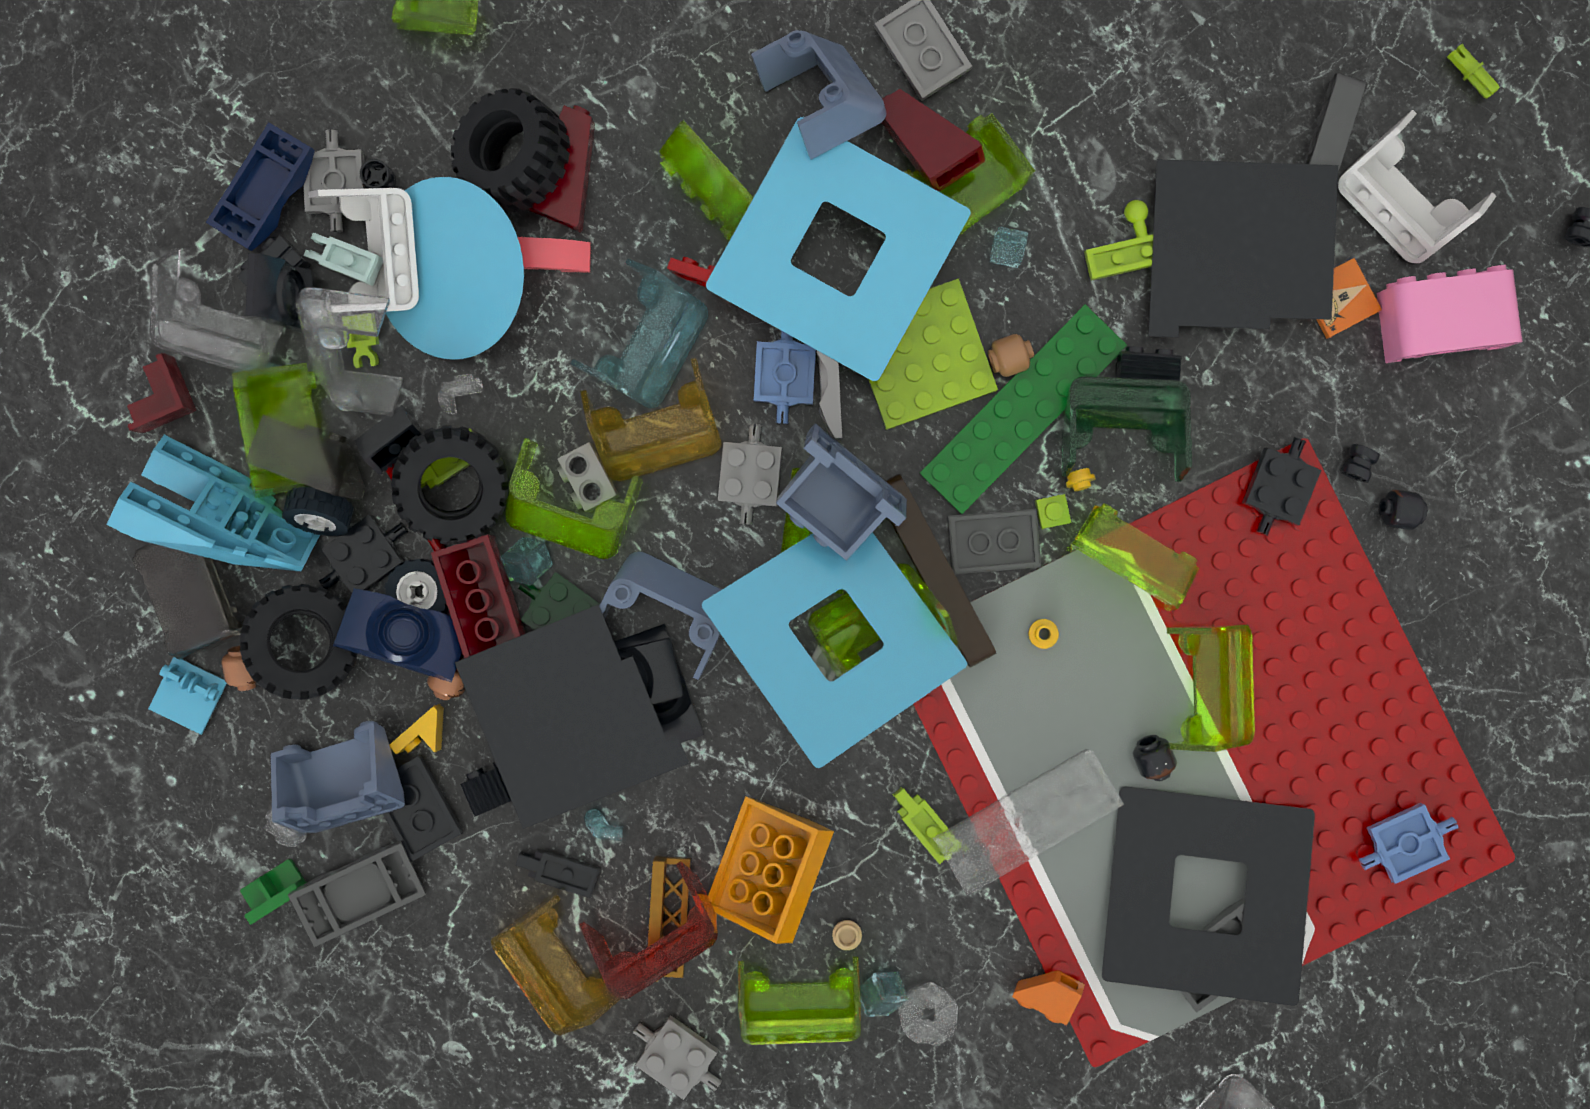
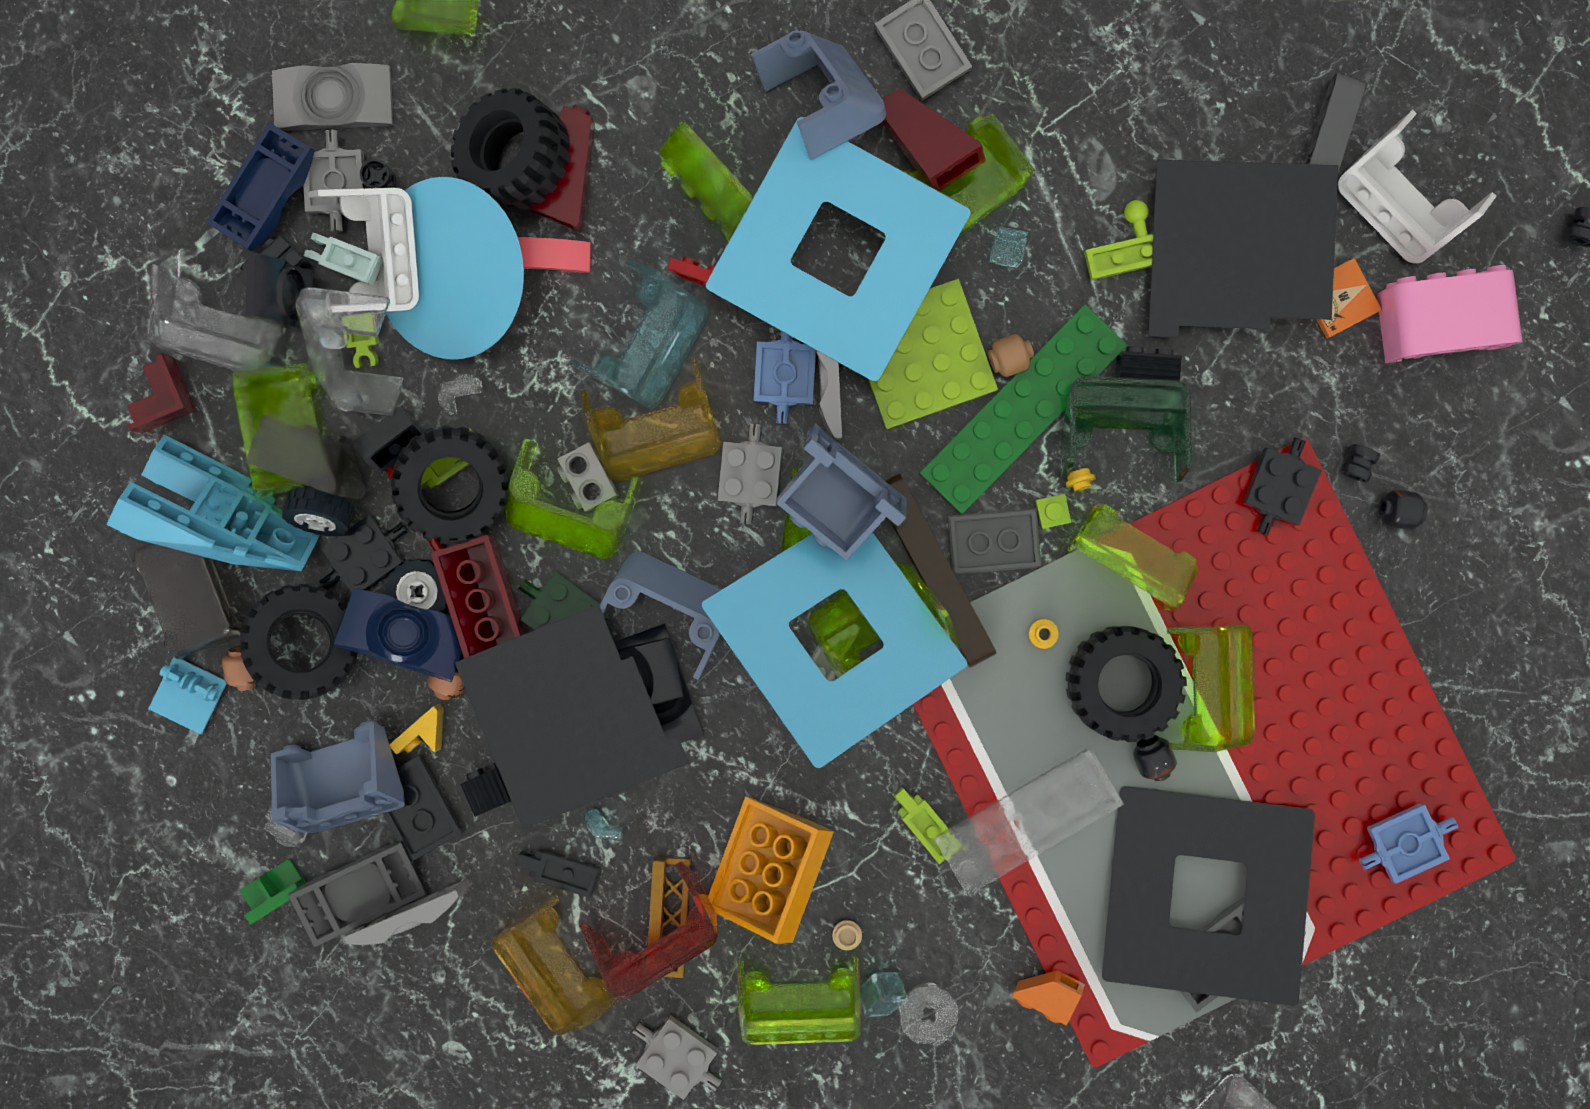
clear light blue panel [500,537,553,586] -> none
lime axle [1447,43,1500,99] -> none
none -> light grey slope [272,63,394,131]
none -> light grey slope [344,879,471,945]
none -> black tyre [1065,626,1187,742]

